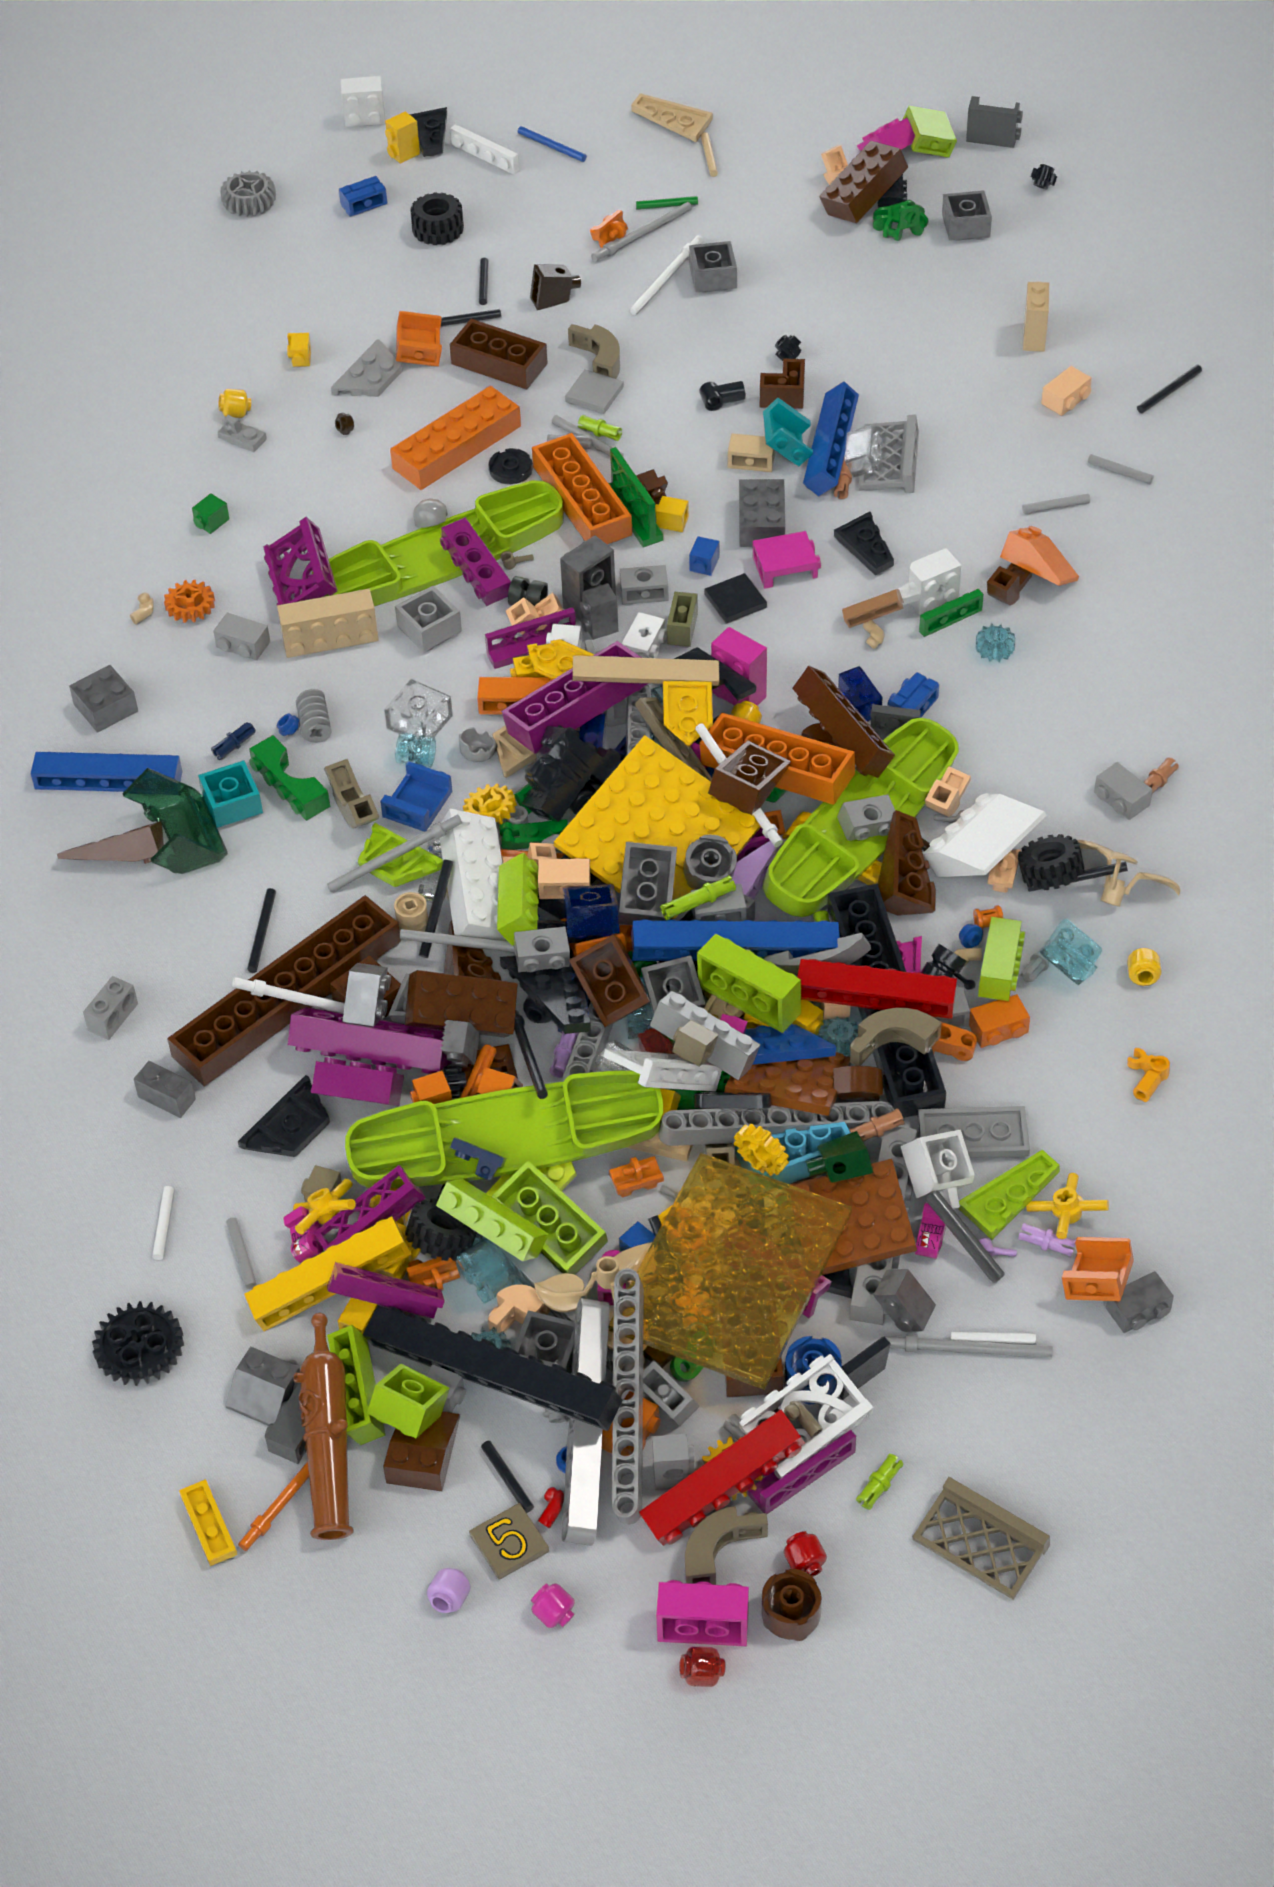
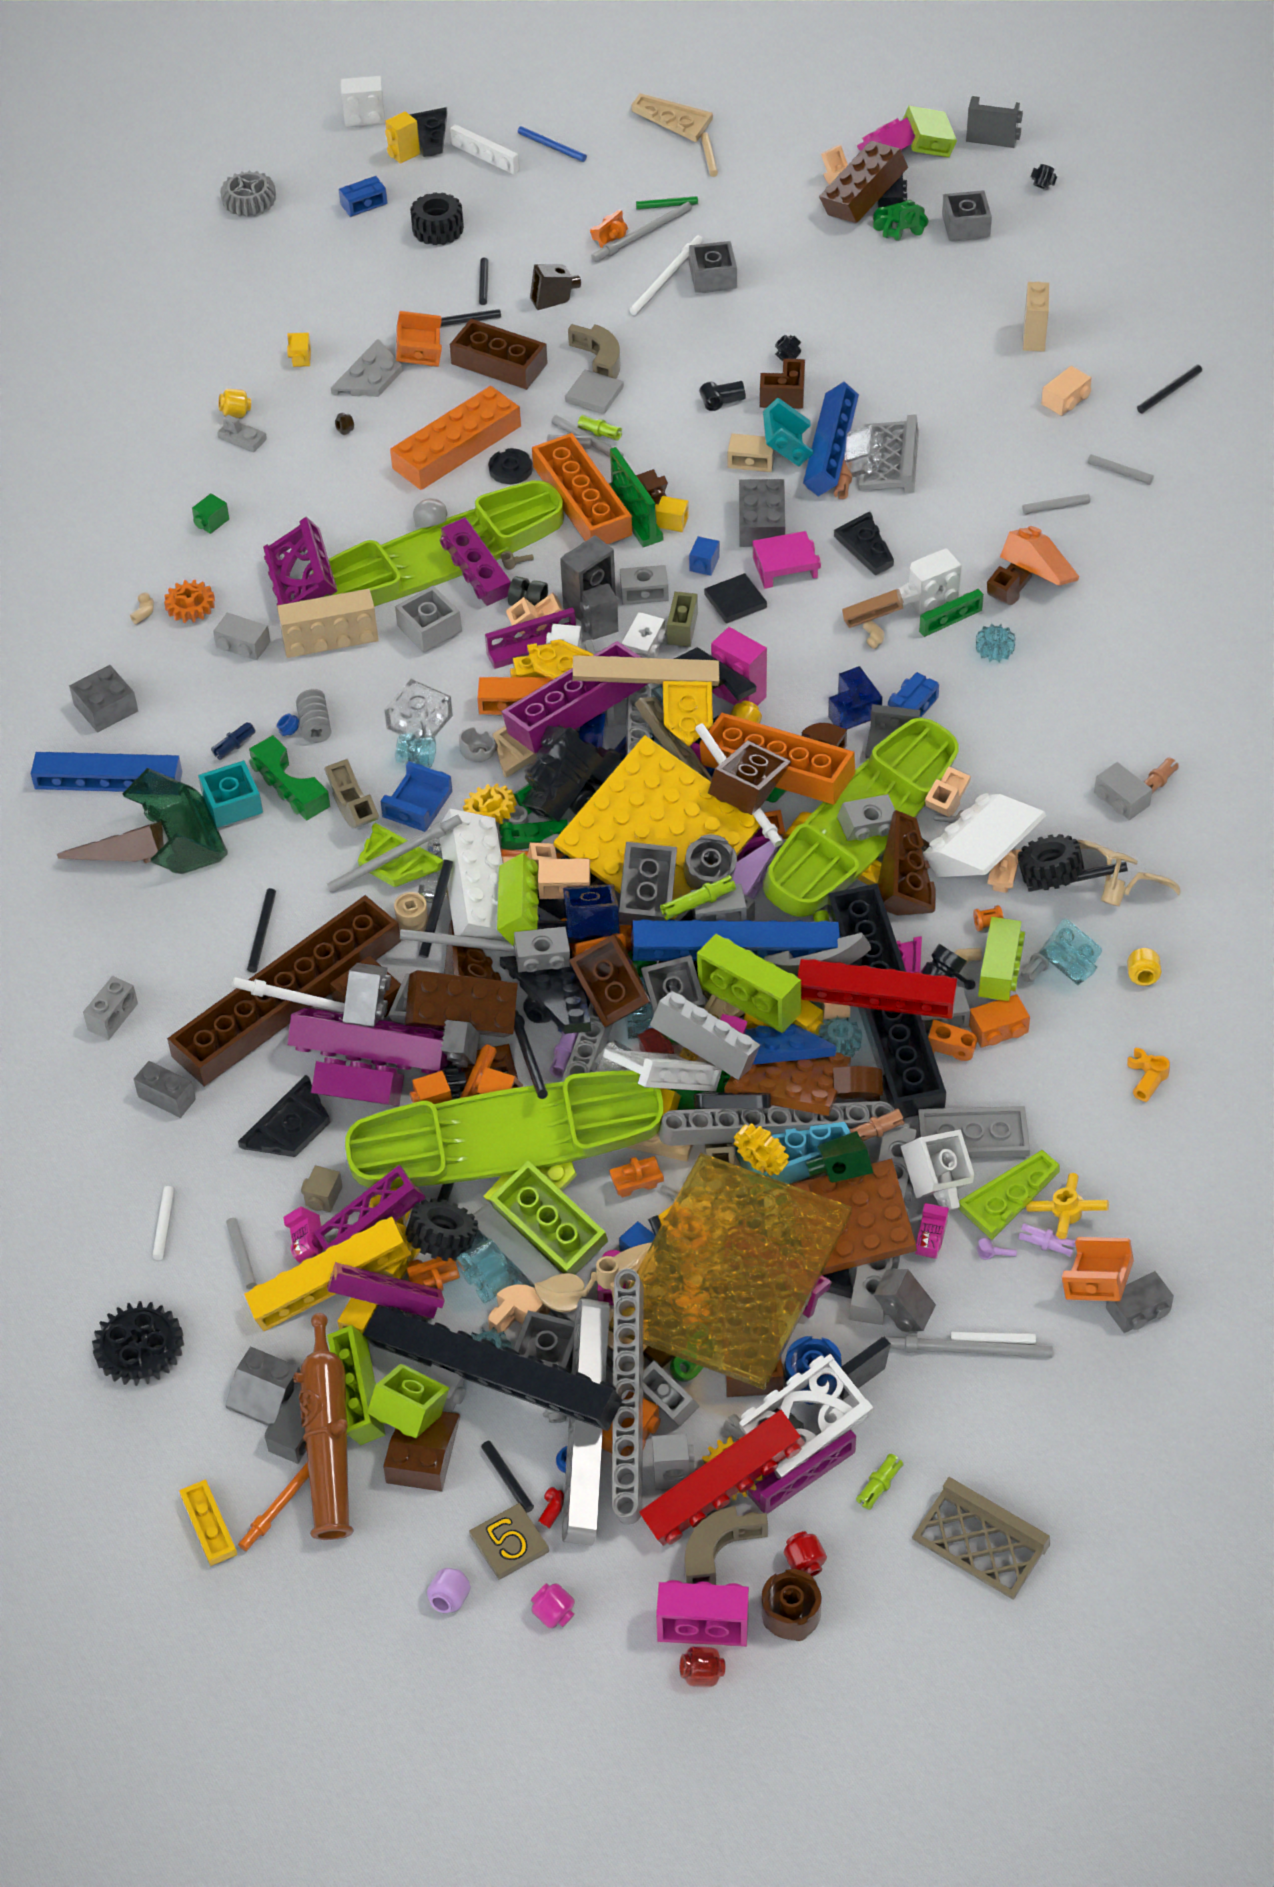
yellow bar [293,1178,356,1235] -> none
lime brick [436,1179,549,1261] -> none
dark blue hinge [450,1138,507,1180] -> none
dark tan brick [672,1020,719,1067] -> none
dark tan arm [784,1401,823,1438] -> none
reddish brown brick [792,666,895,778] -> none
dark tan arch [850,1008,942,1066] -> none
dark grey axle [926,1191,1005,1283] -> none
blue plate [959,924,983,948] -> none

